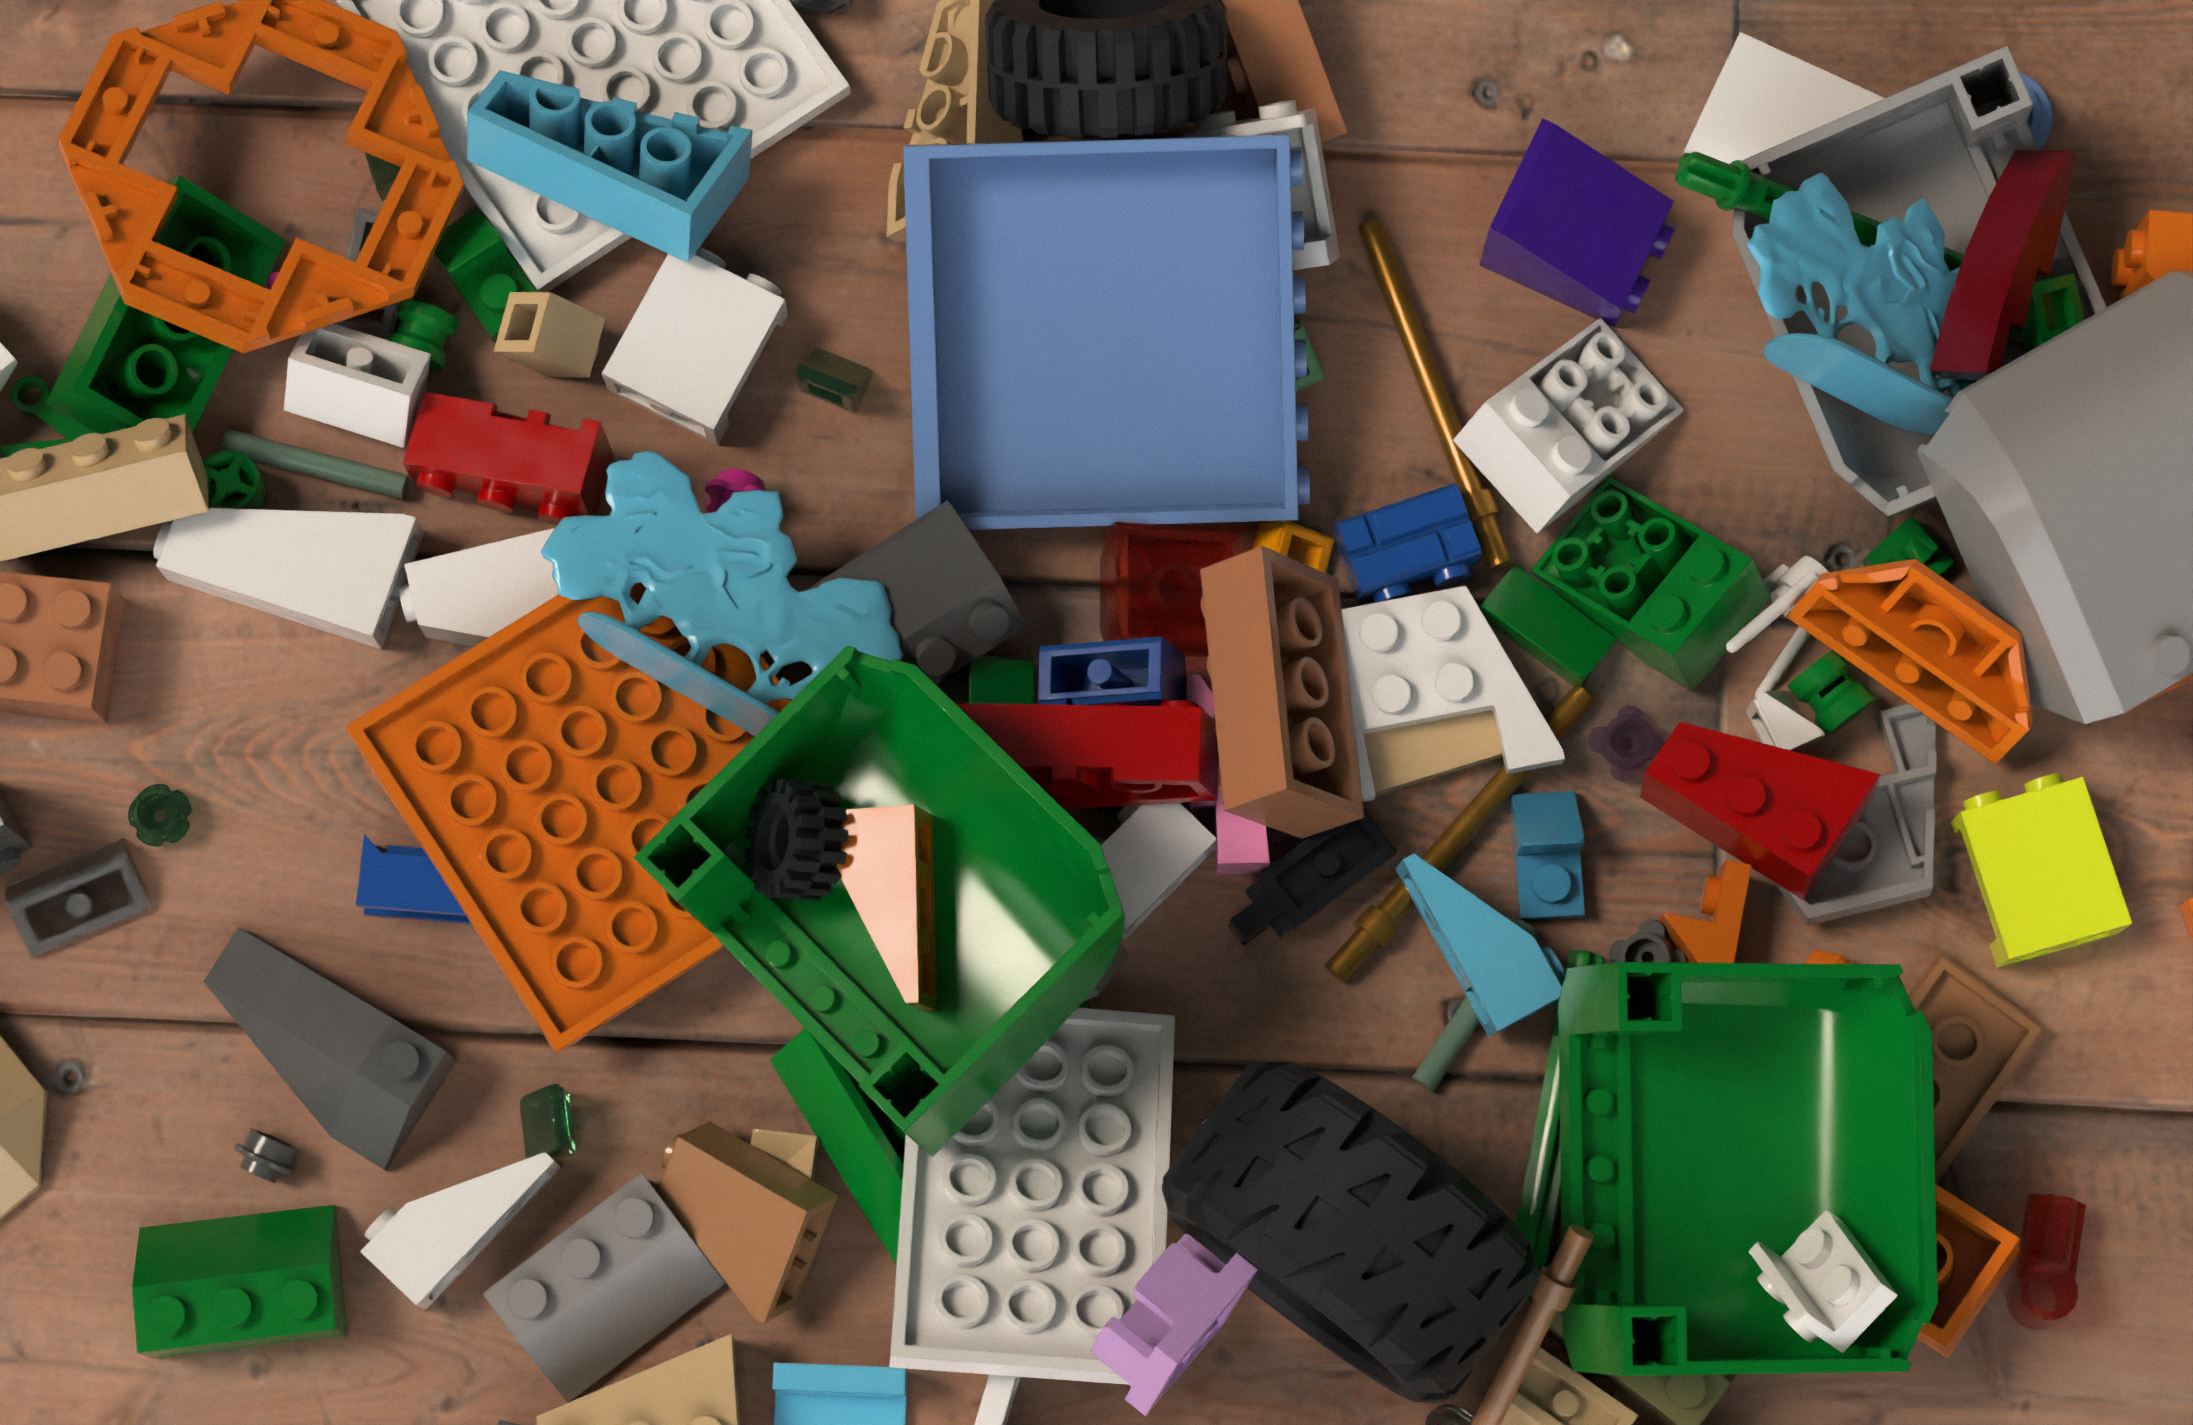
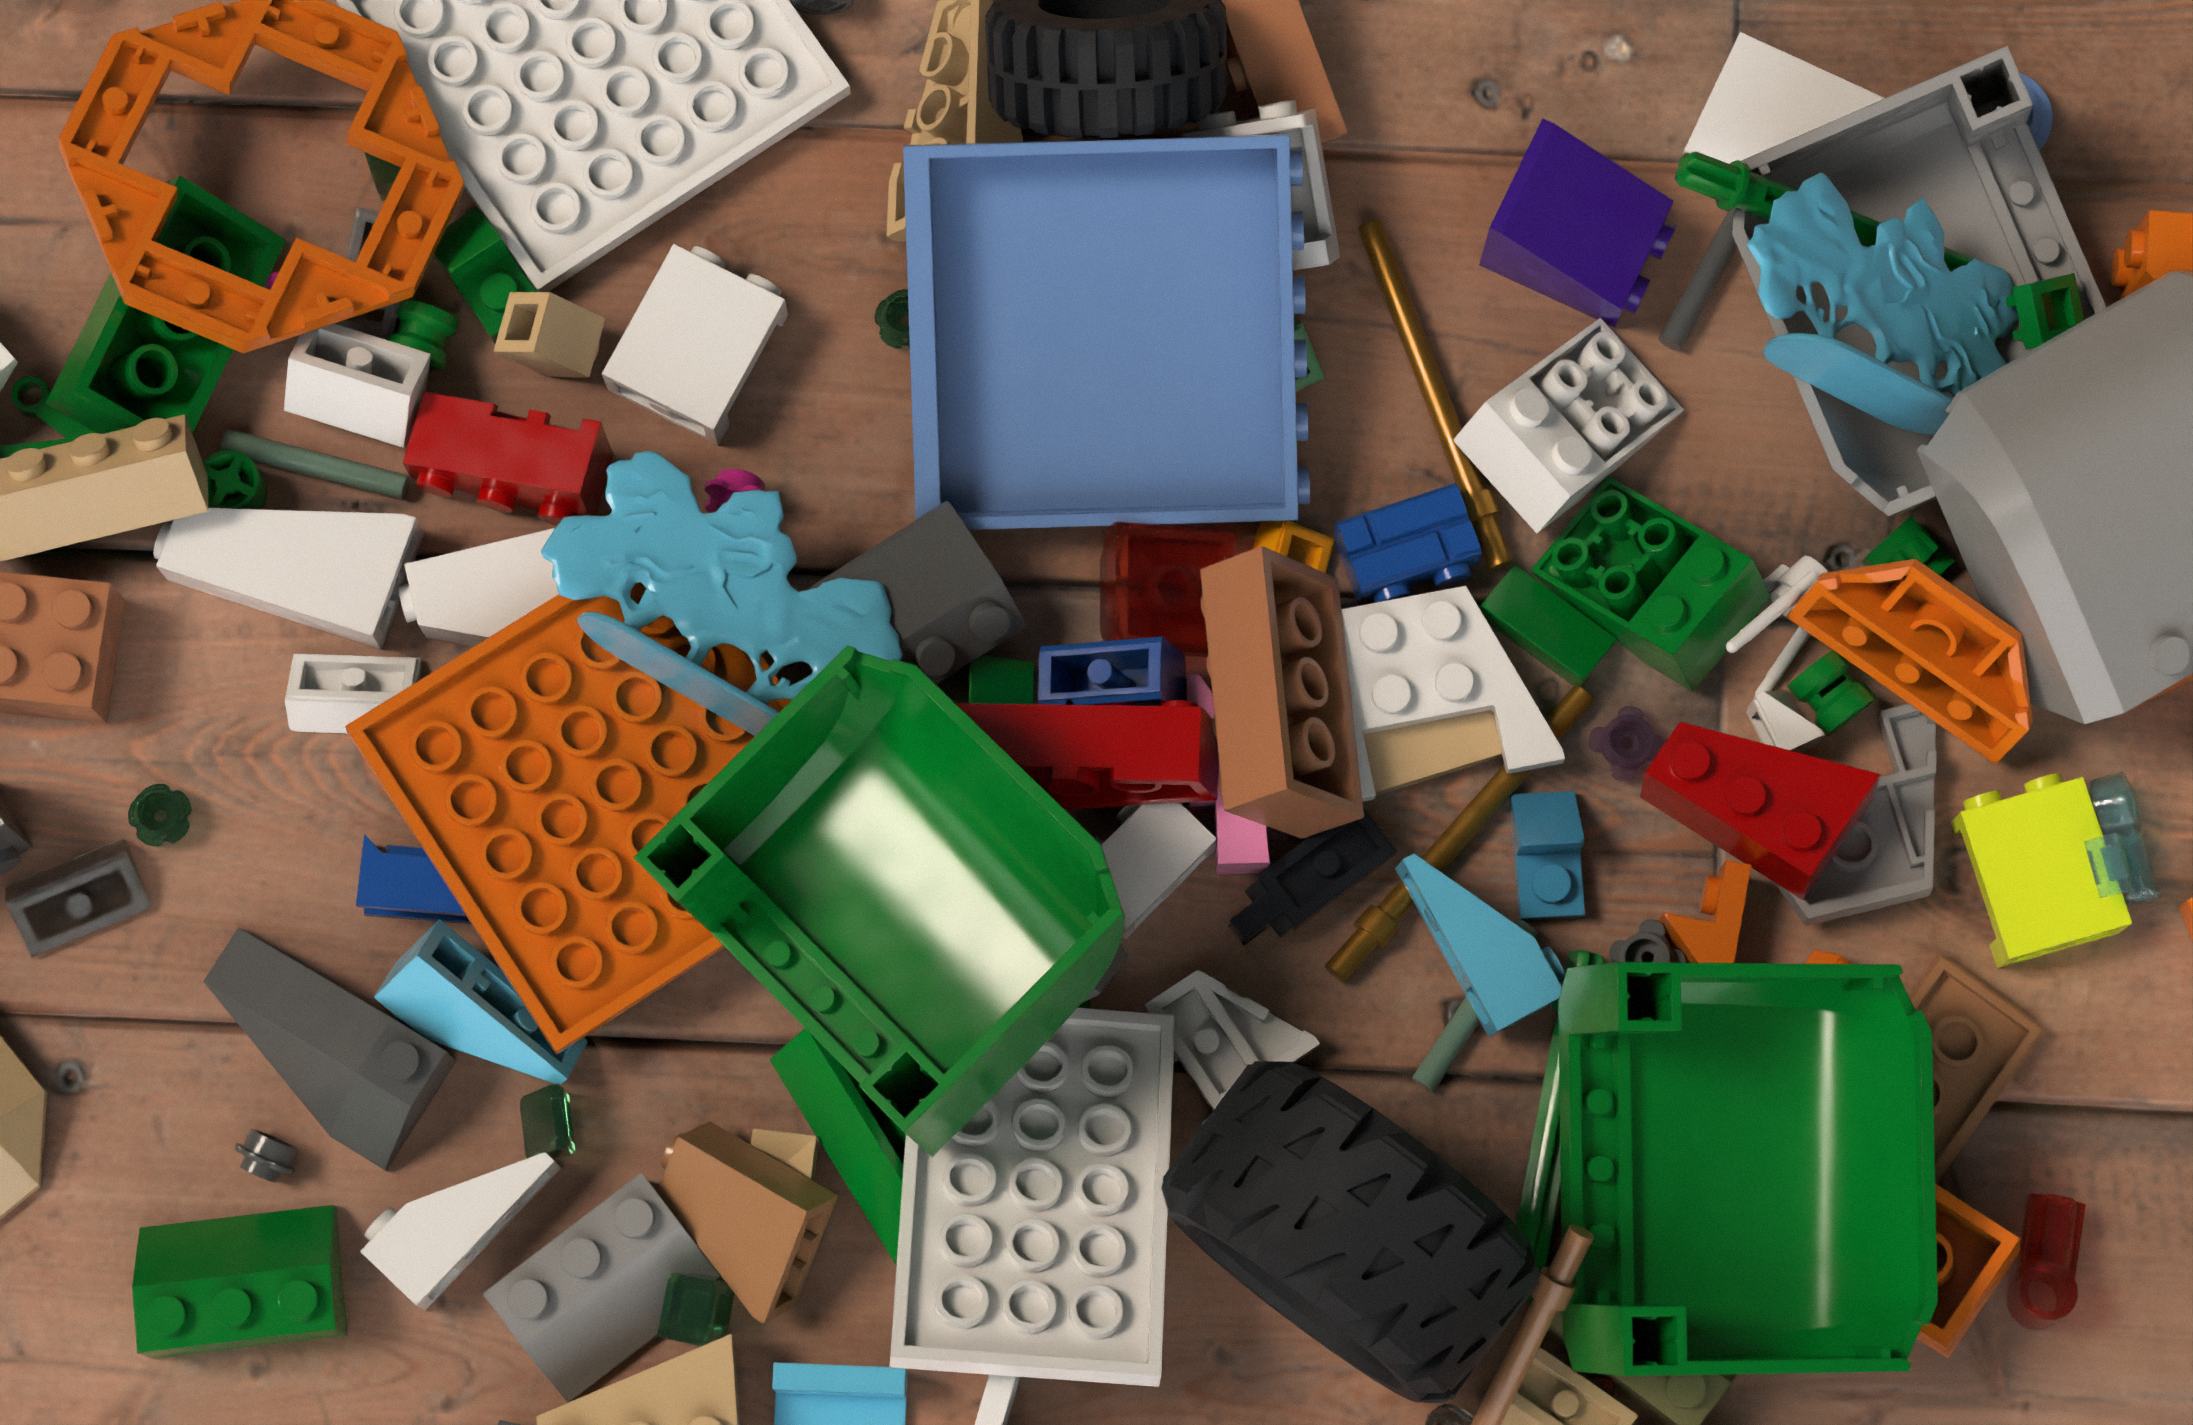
medium azure wedge [467,70,752,263] -> none
black tyre [745,778,848,901] -> none
slope [796,349,872,412] -> none
slope [837,804,937,1012] -> none
lavender panel [1091,1234,1258,1417] -> none
white bracket [1749,1210,1898,1353] -> none
dark red slope [1930,150,2077,380] -> none
none -> white slope [285,654,421,734]
none -> medium azure slope [374,919,588,1085]
none -> clear green slope [657,1272,735,1346]
none -> clear green plate [875,289,910,349]
none -> white wing [1144,970,1320,1111]
none -> dark grey bar [1658,209,1737,351]
none -> clear light blue piece [2084,771,2162,907]

